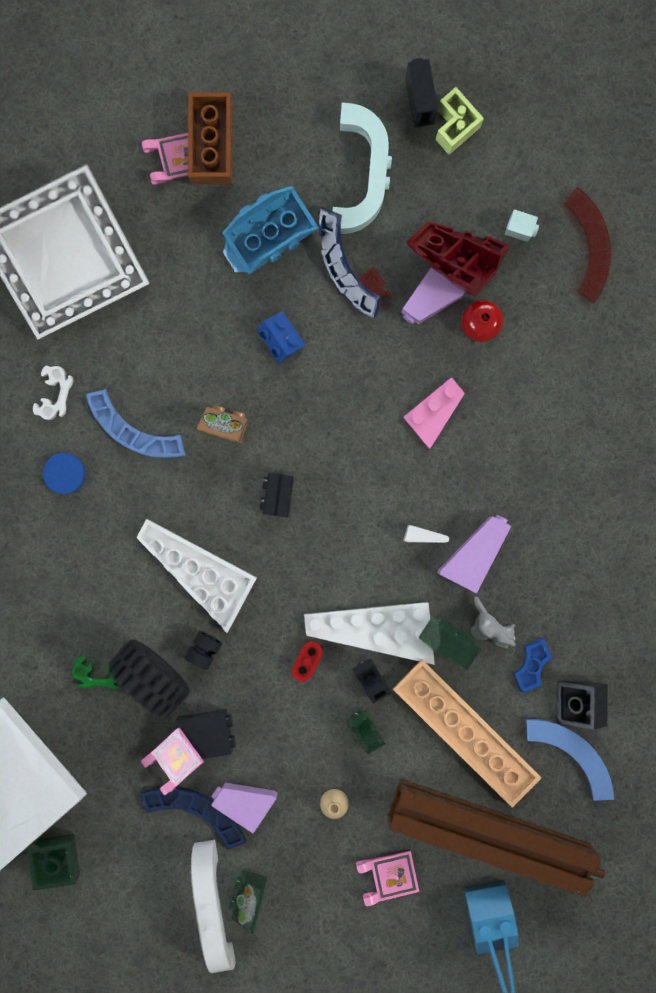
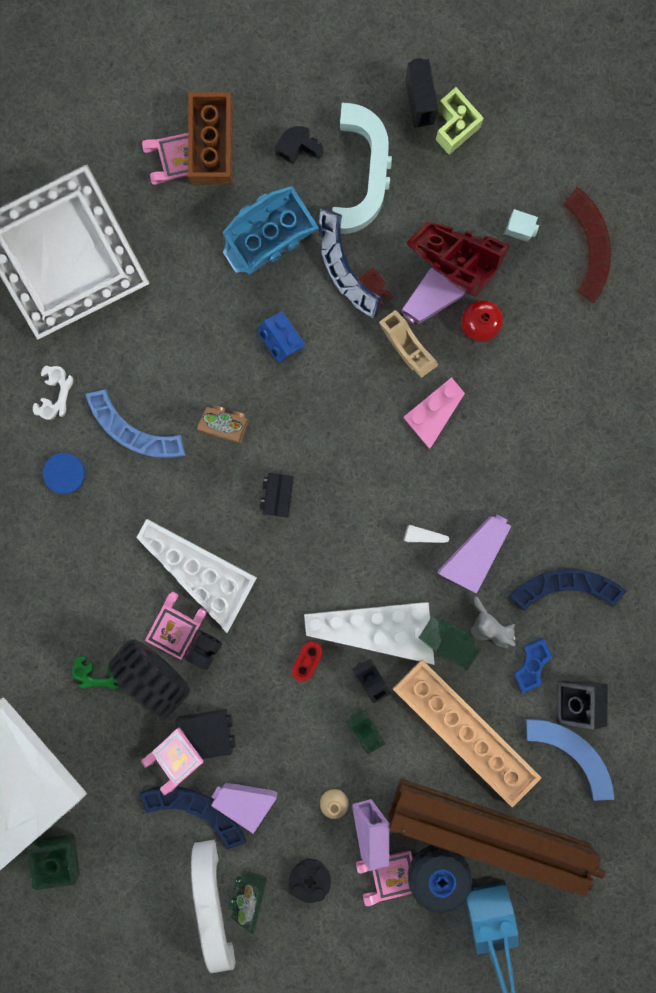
none -> bright pink flag [145,592,207,660]
none -> black brick [275,126,324,164]
none -> black plate [289,859,331,903]
none -> lavender slope [352,799,389,871]
none -> tan arch [379,310,438,378]
none -> black wheel [408,845,472,913]
none -> dark blue tile [508,569,627,611]

